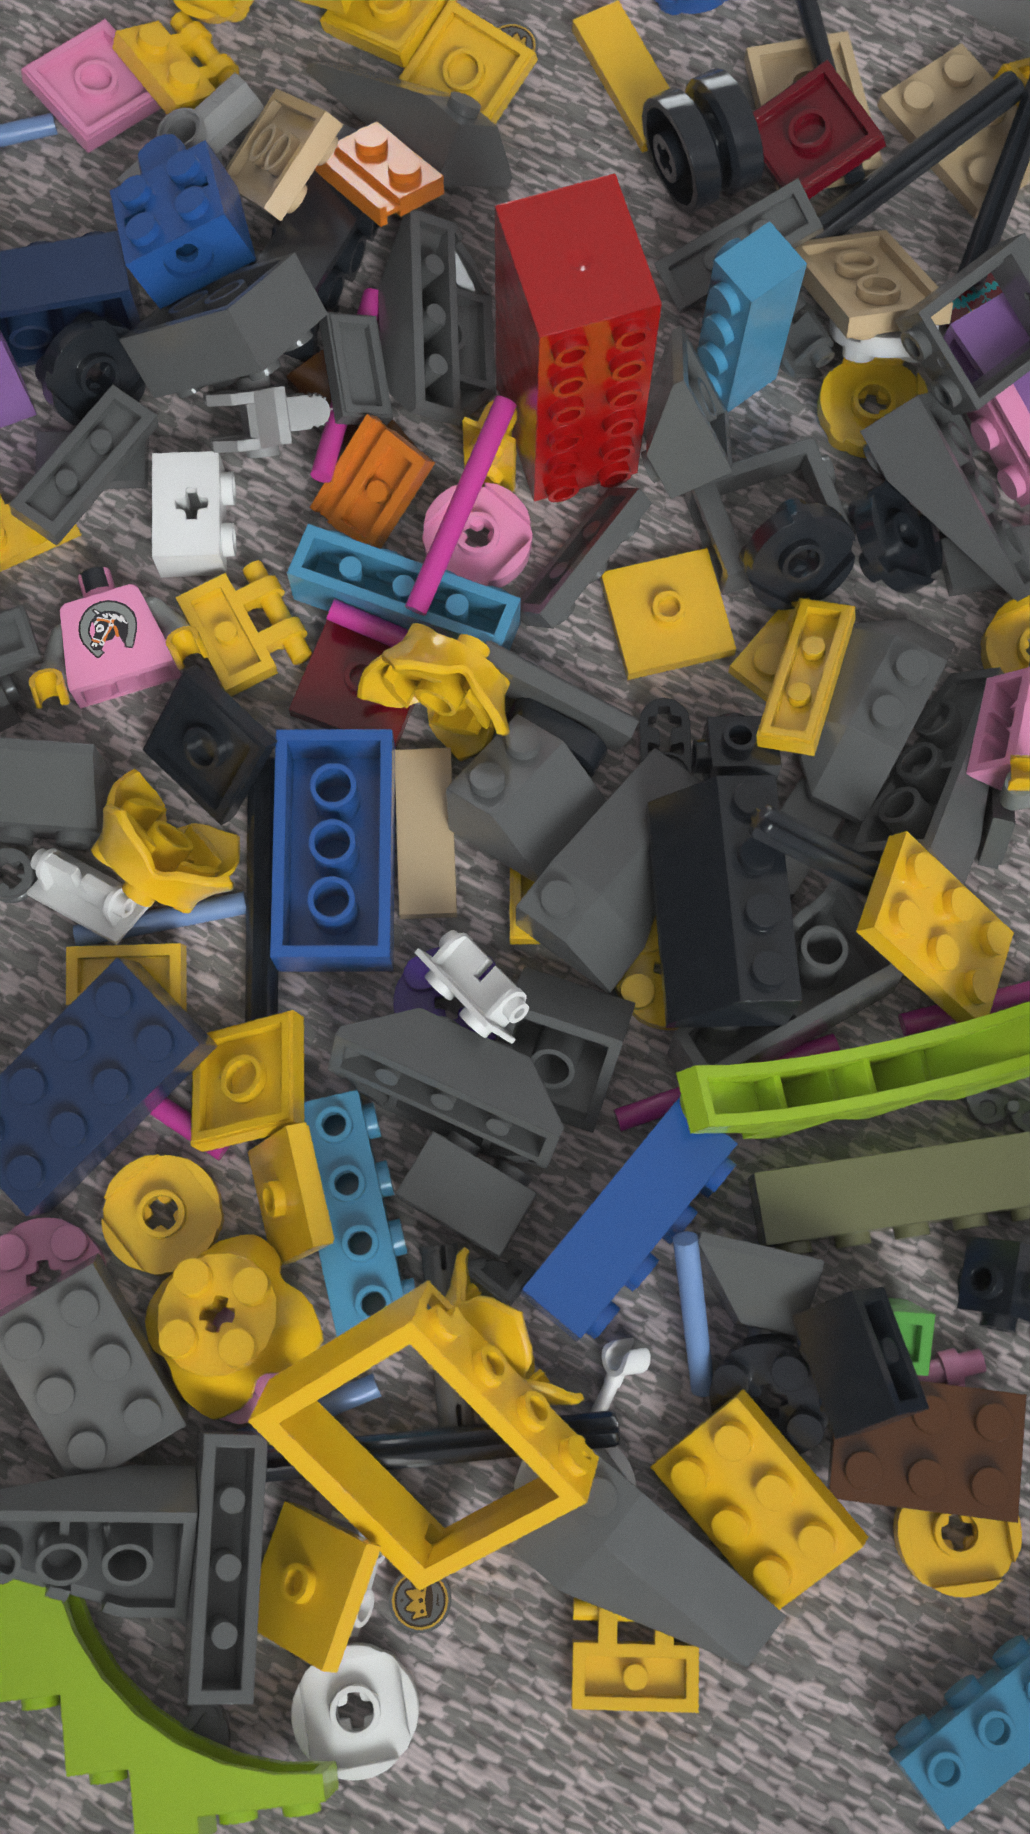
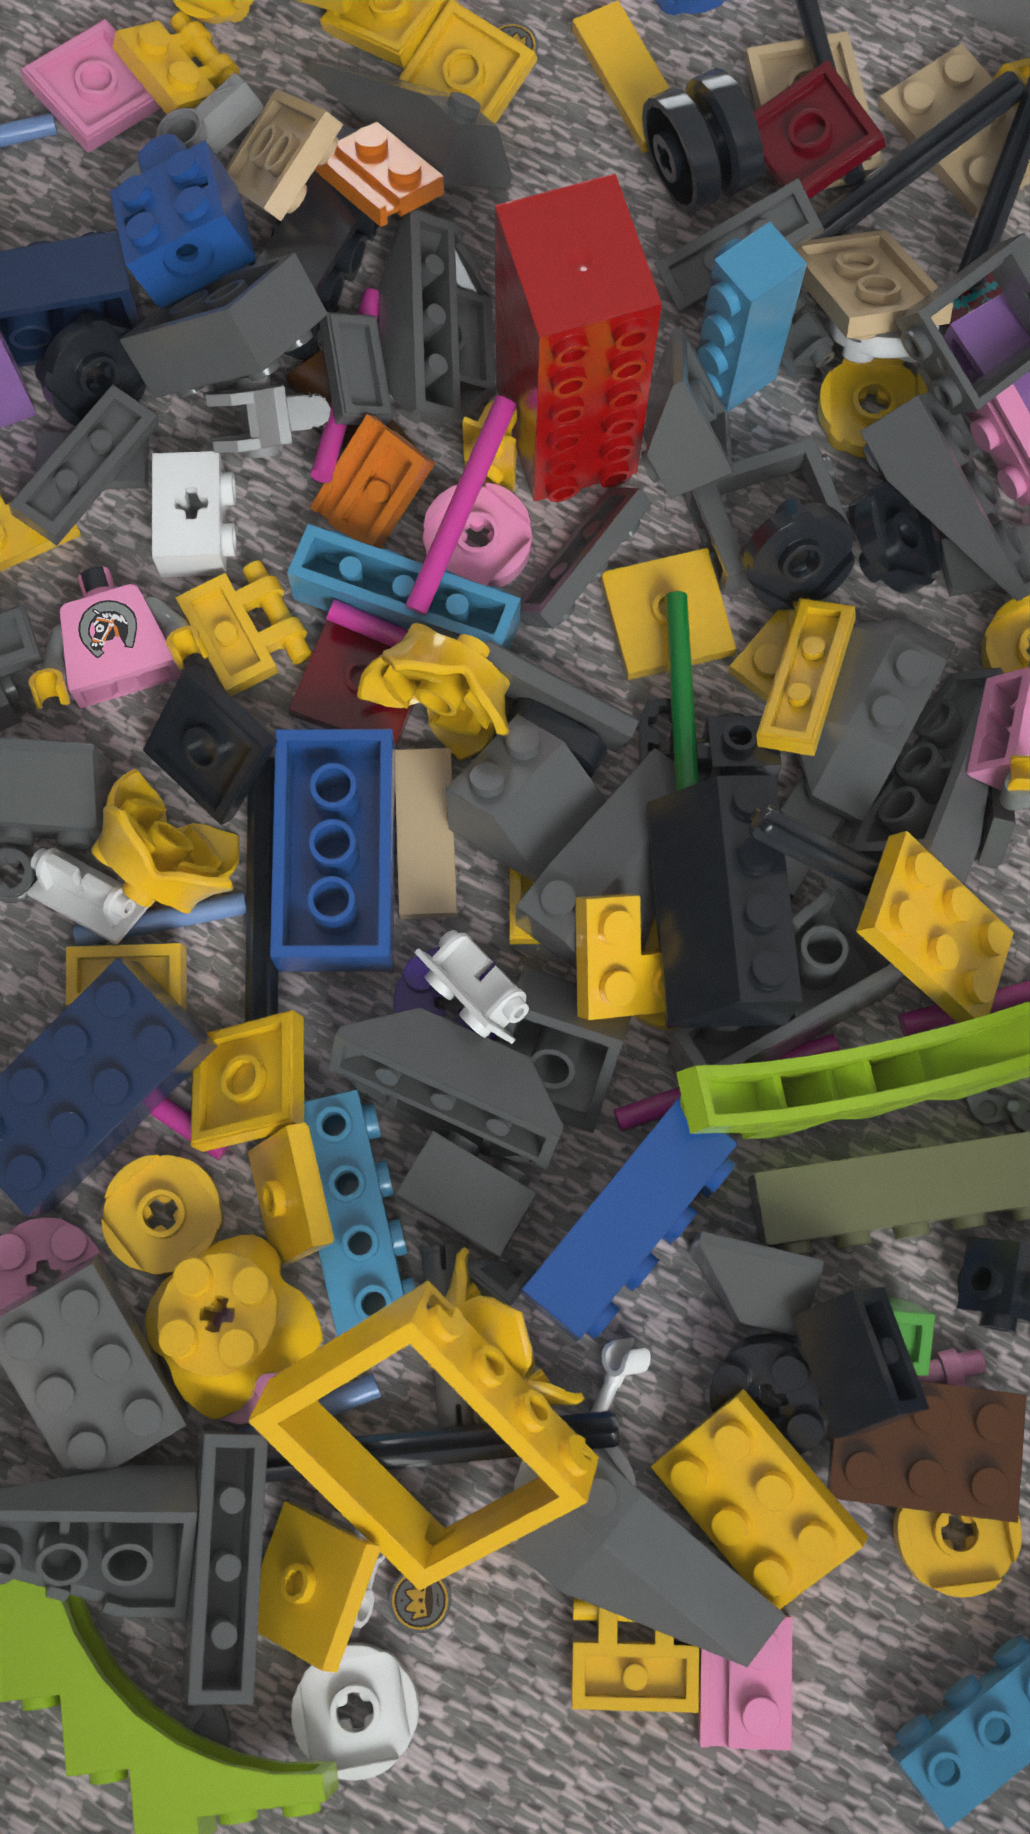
medium blue bar [673,1231,713,1397] -> none
none -> yellow plate [575,893,665,1020]
none -> green bar [665,591,699,791]
none -> bright pink plate [698,1615,792,1751]

